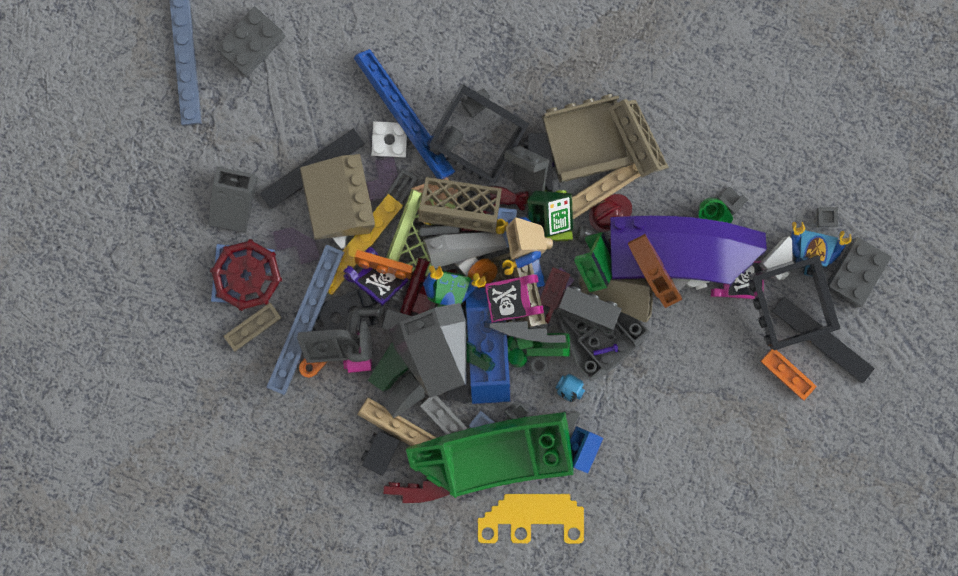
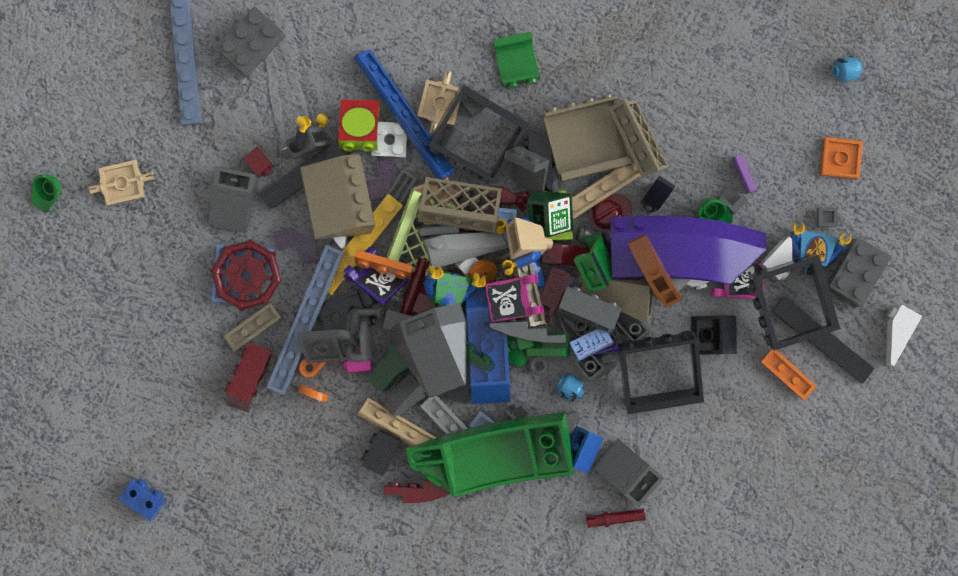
yellow piece [478,494,584,544] -> none
none -> green piece [31,174,61,213]
none -> tan plate [89,160,155,206]
none -> blue brick [118,478,167,521]
none -> dark red wedge [224,342,272,413]
none -> dark red brick [243,146,274,178]
none -> torso [282,113,330,159]
none -> orange piece [297,384,329,402]
none -> panel [338,100,380,152]
none -> tan plate [417,71,461,134]
none -> green panel [493,32,540,89]
none -> dark red slope [541,244,590,267]
none -> light blue tile [569,329,613,361]
none -> dark red pin [586,508,646,528]
none -> dark grey slope [593,439,664,508]
none -> black window [617,331,704,414]
none -> black slope [640,176,675,213]
none -> black slope [691,315,737,355]
none -> medium lavender tile [732,154,756,194]
none -> orange tile [820,137,863,180]
none -> dark azure head [832,56,863,82]
none -> white slope [886,305,922,366]

